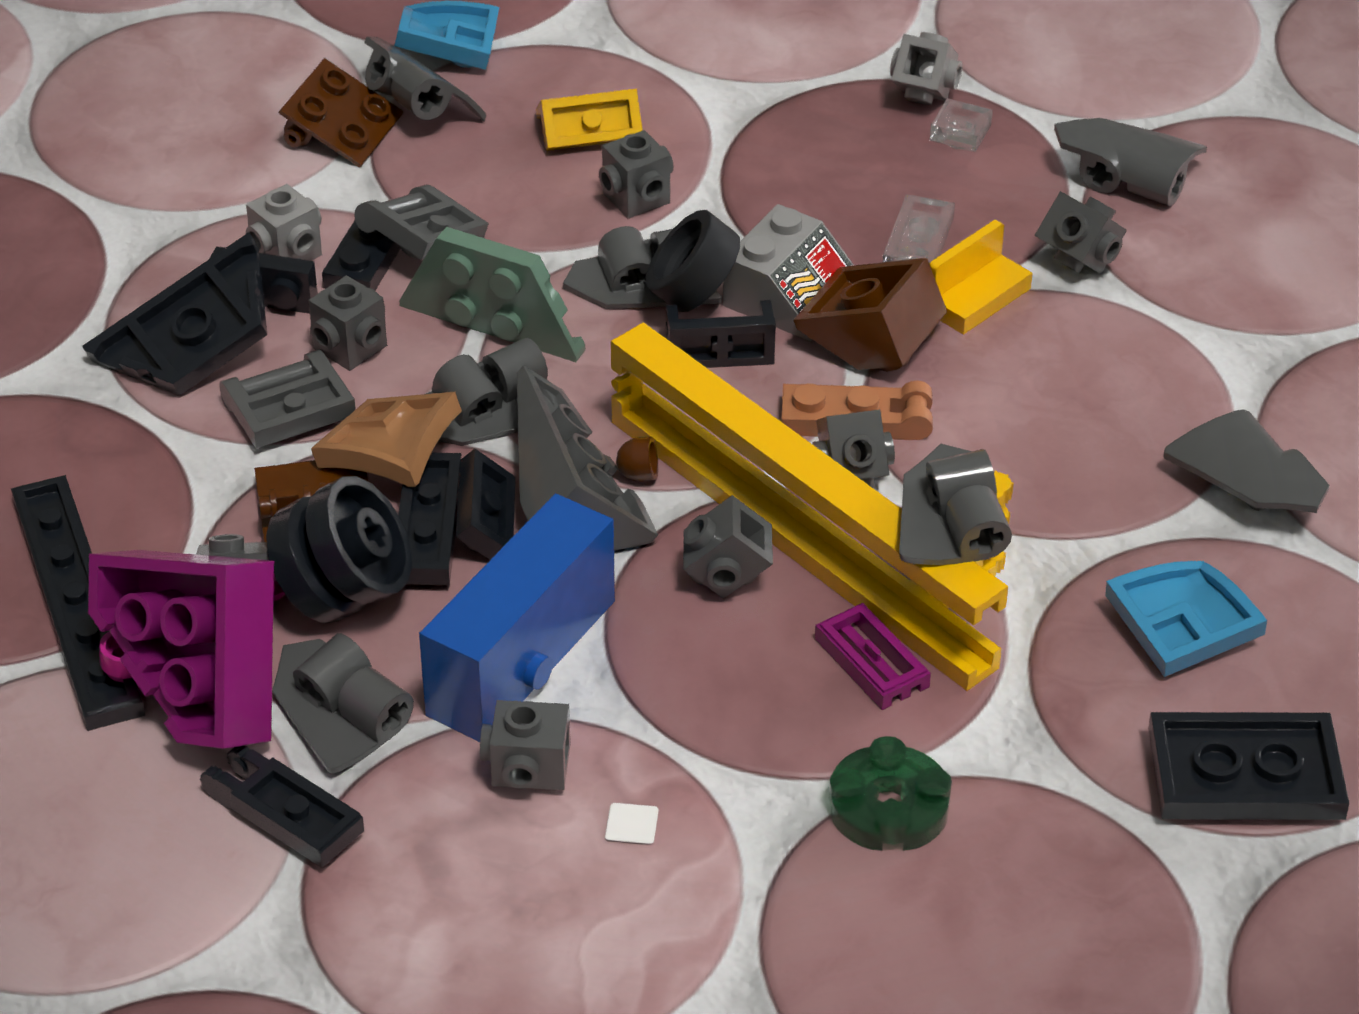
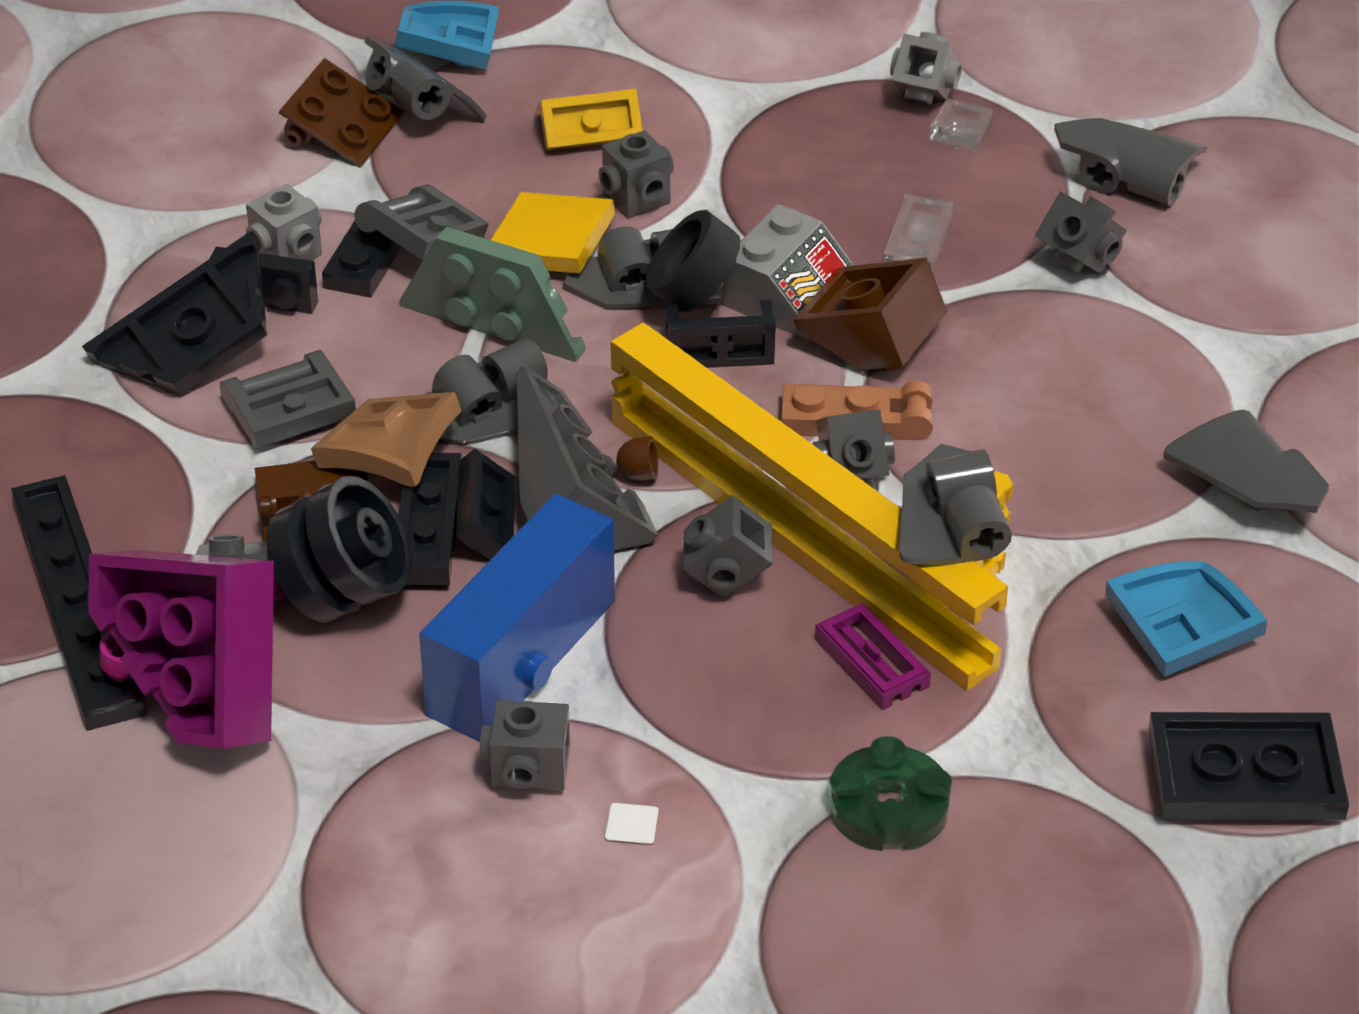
black hinge [200,745,364,868] -> none
dark grey panel [272,633,414,773] -> none
dark grey brick [308,275,387,371] -> none
yellow panel [929,220,1033,335] -> none
none -> yellow tile [491,192,616,274]

